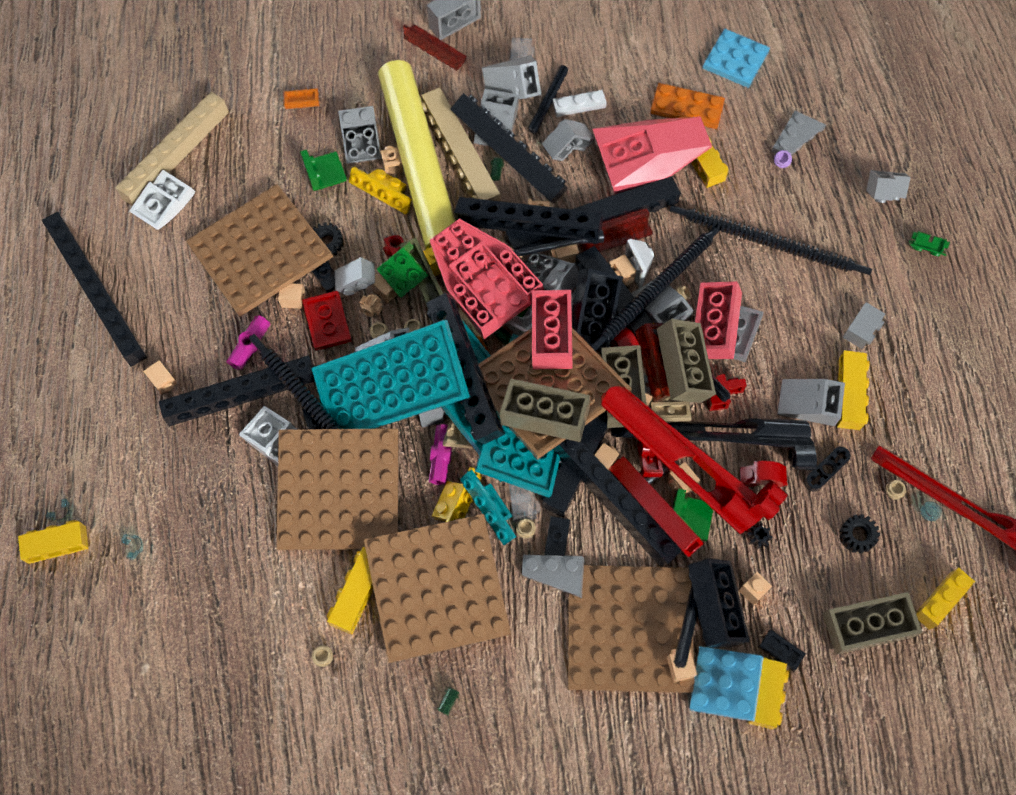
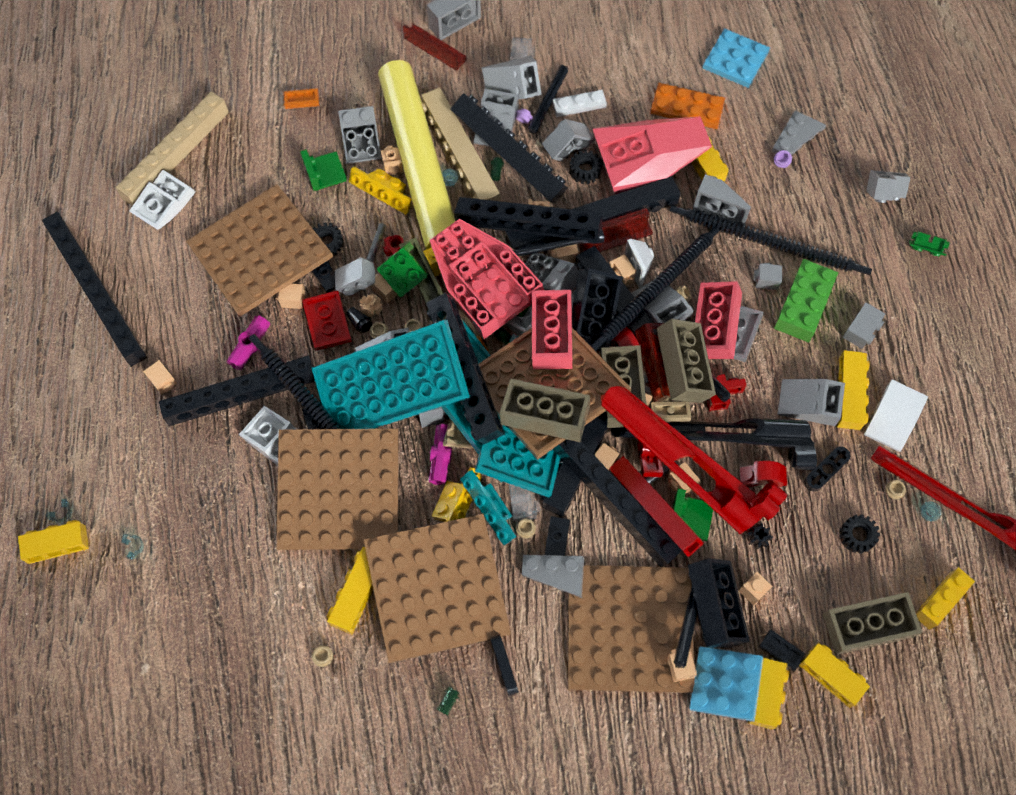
none -> black cone [346,307,372,333]
none -> flat silver bar [366,223,386,263]
none -> clear light blue plate [442,169,458,186]
none -> black beam [490,635,519,696]
none -> lavender plate [516,109,533,124]
none -> black tyre [570,150,602,184]
none -> light grey slope [693,174,751,227]
none -> light grey brick [753,263,782,290]
none -> bright green brick [774,259,839,343]
none -> yellow brick [799,643,870,708]
none -> white slope [864,379,928,452]

